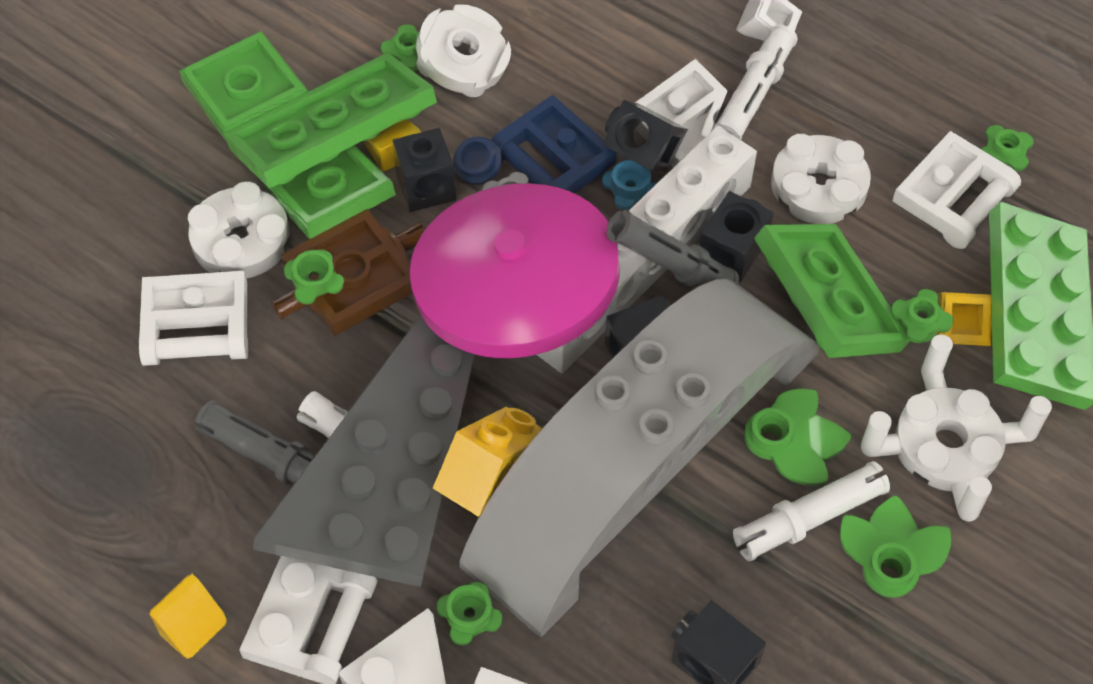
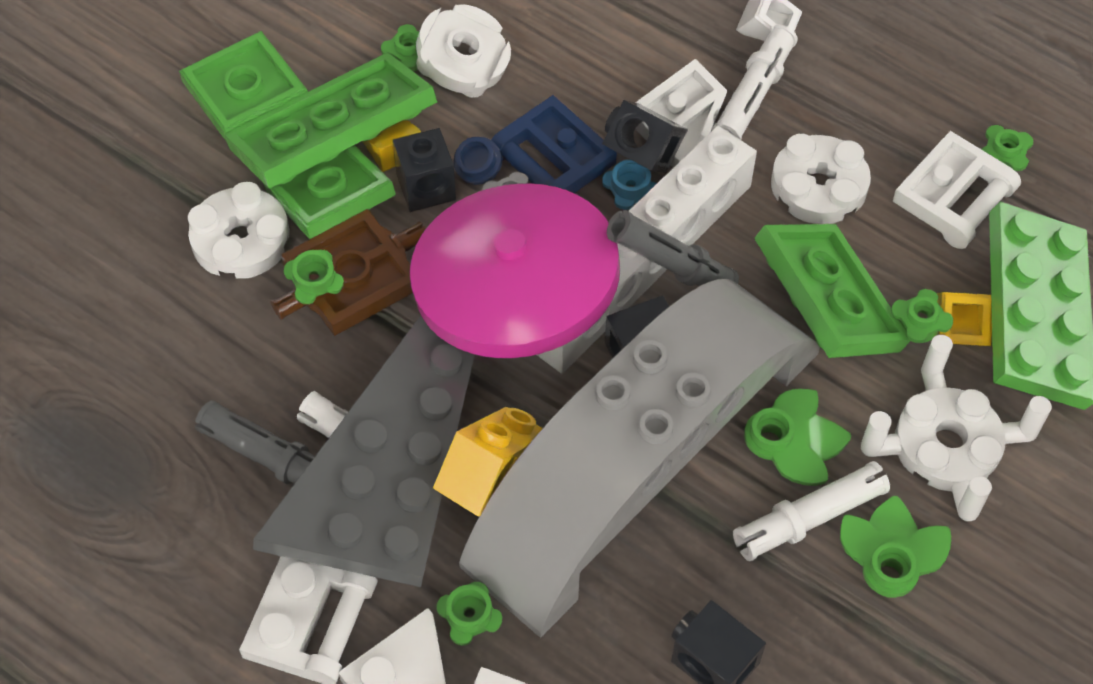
white plate [139,271,248,366] -> none
yellow slope [149,574,227,659] -> none
black brick [699,191,774,283] -> none

